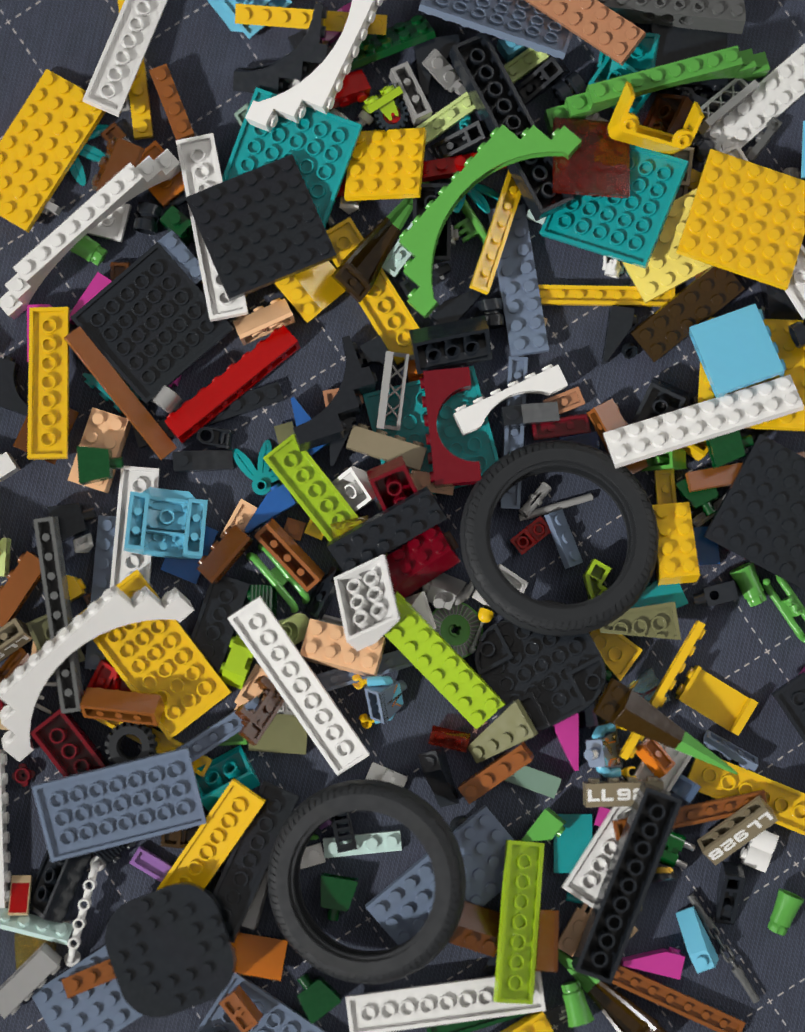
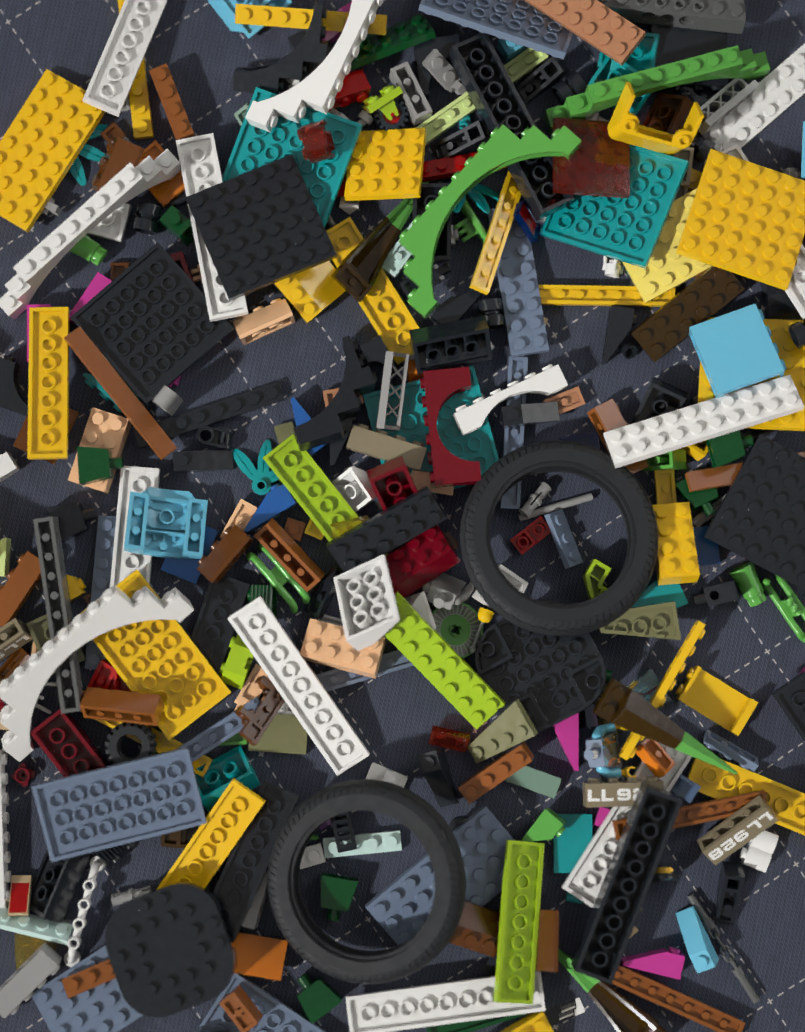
white slope [73,533,94,553] -> none
medium lavender tile [129,846,173,882] -> none
sand blue plate [157,230,202,286] -> none
red brick [164,325,300,443] -> none
yellowish green cap [278,613,309,645] -> none
torso [352,674,407,729] -> none
dark red tile [531,414,591,441] -> none
light nougat hinge [558,903,593,957] -> none
bright green plant [561,980,595,1027] -> none
yellow wing [589,629,643,681] -> none
green piece [659,831,695,869] -> none
dark grey hinge [745,117,782,163] -> none
bright green plant [767,888,805,936] -> none
none -> light grey pin [111,886,152,906]
none -> clear red brick [297,119,335,164]
none -> clear blue tile [513,201,540,243]

